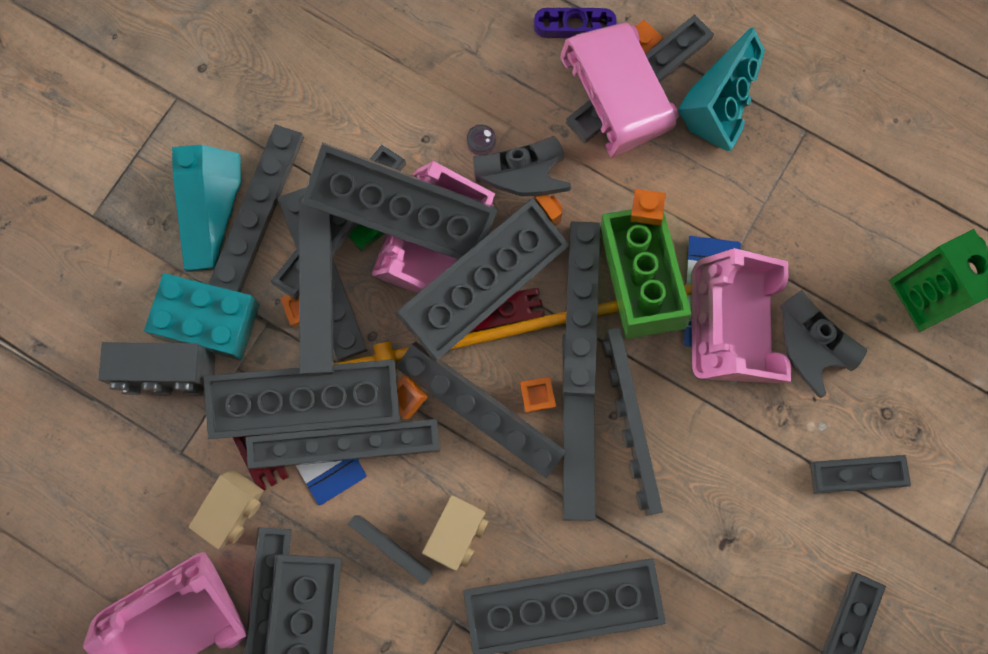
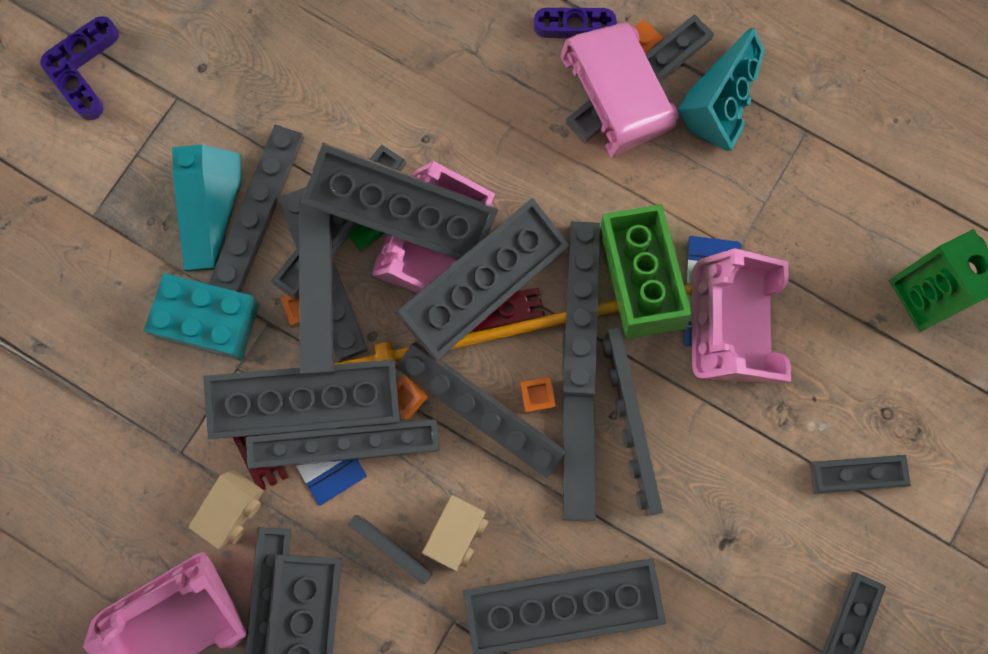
dark grey brick [98,342,215,396] -> none
clear purple tile [467,124,496,156] -> none
dark grey pin [473,136,571,197] -> none
orange plate [534,195,563,226] -> none
orange plate [630,189,666,226] -> none
dark grey pin [780,290,867,398] -> none
none -> dark purple beam [40,16,119,120]

